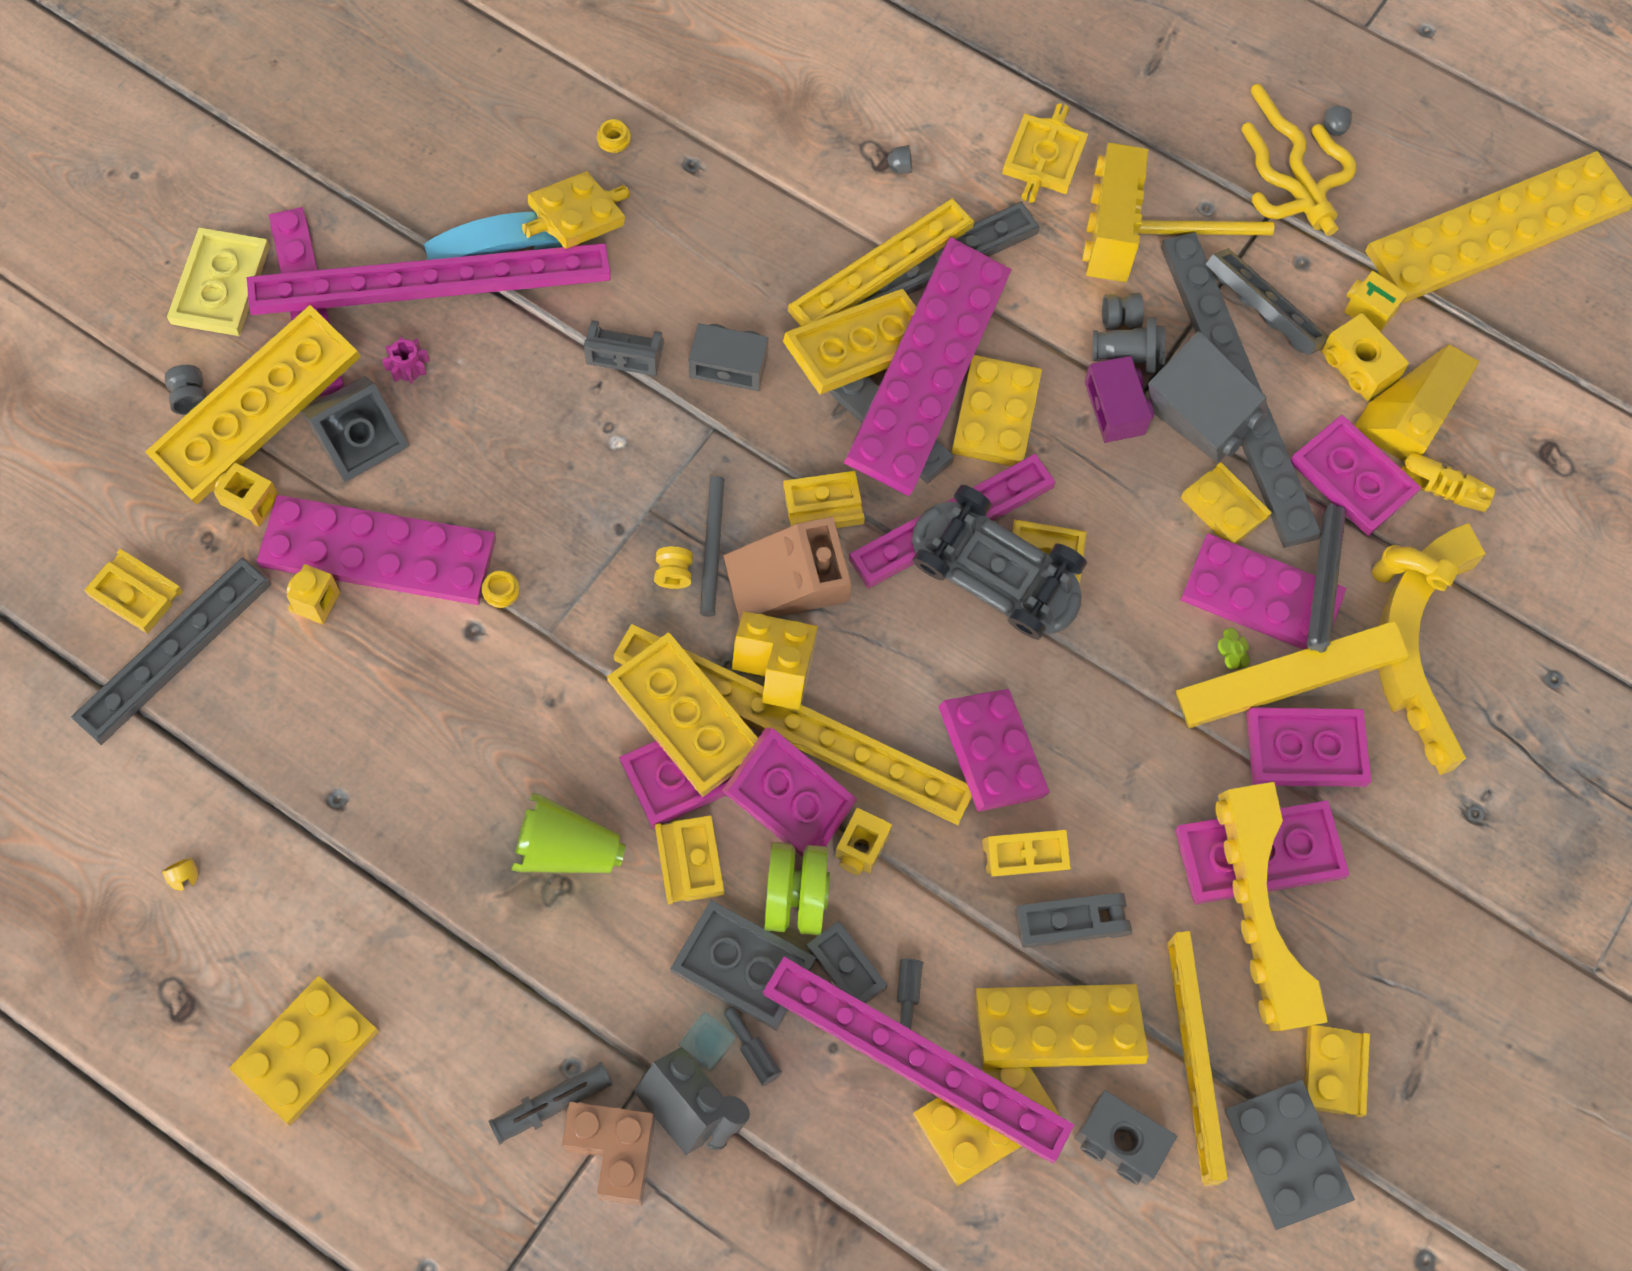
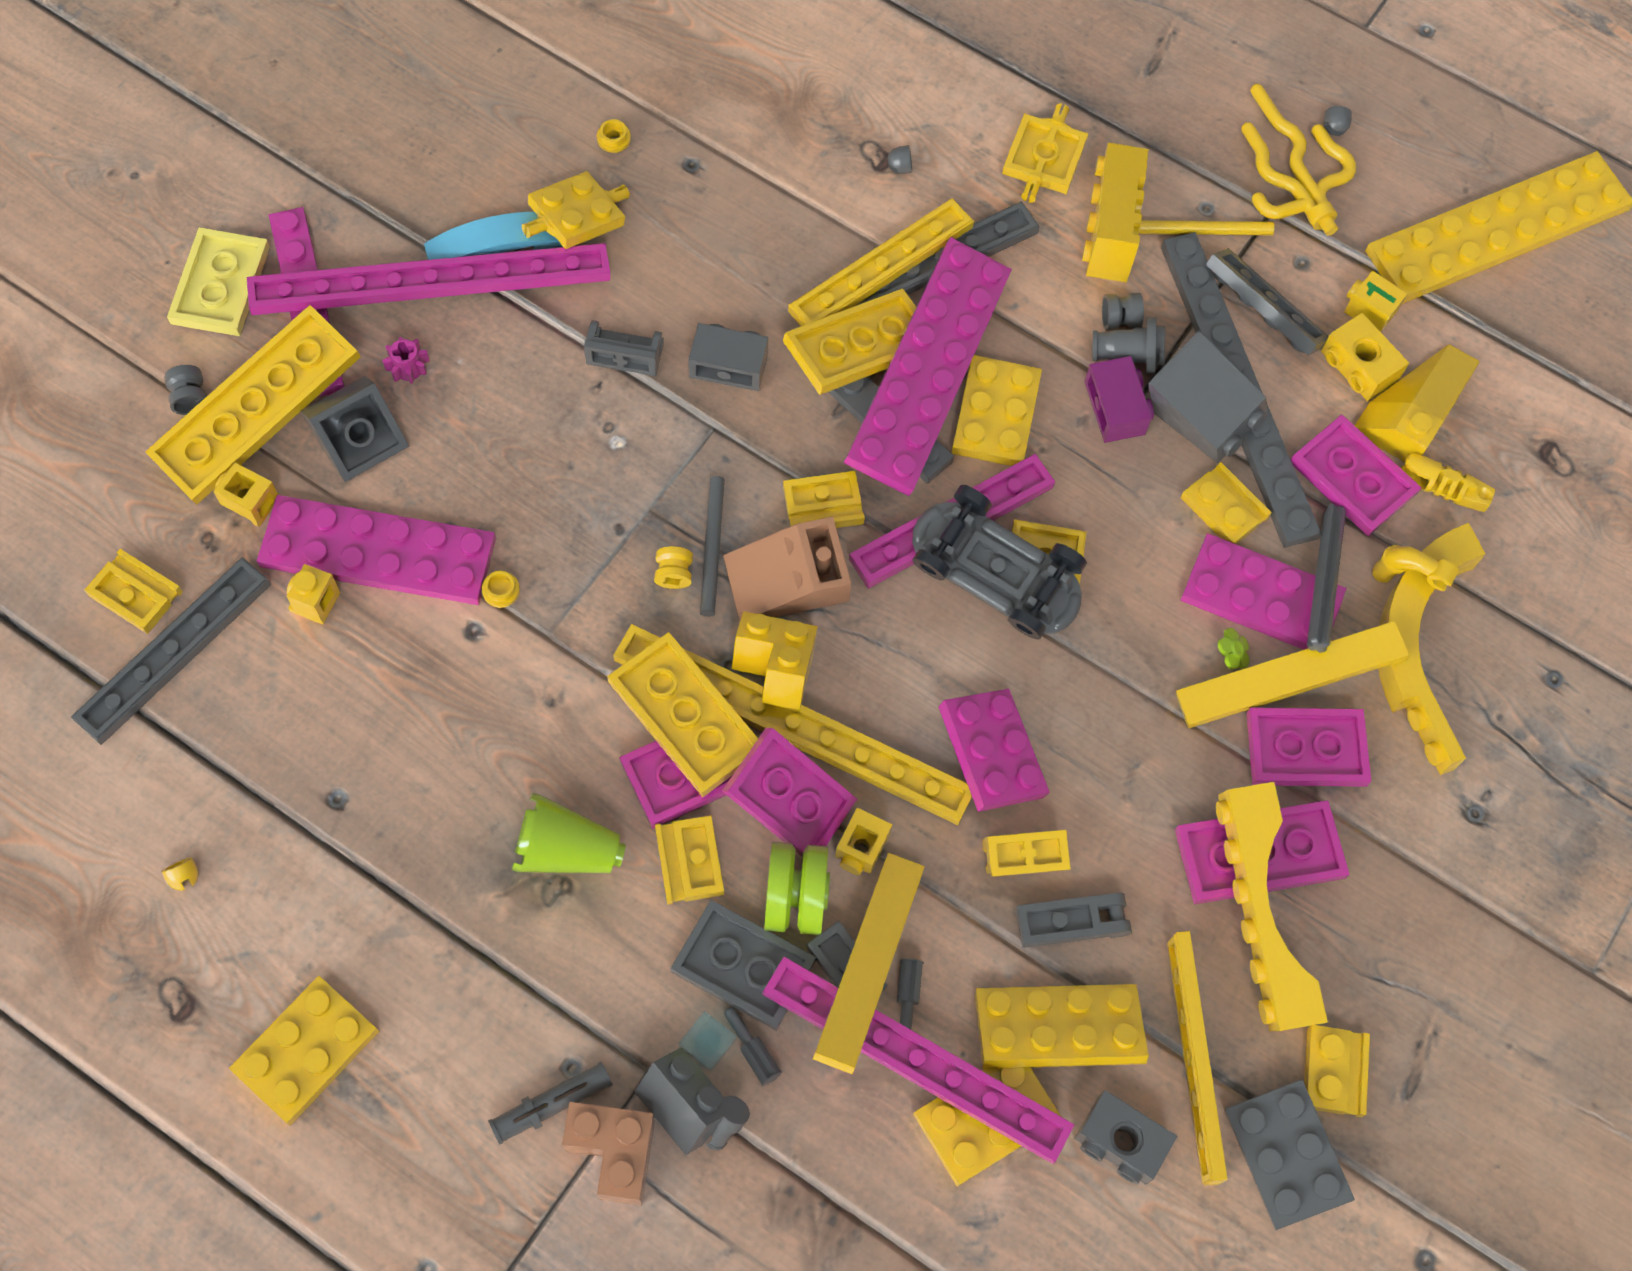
none -> yellow tile [813,853,925,1074]

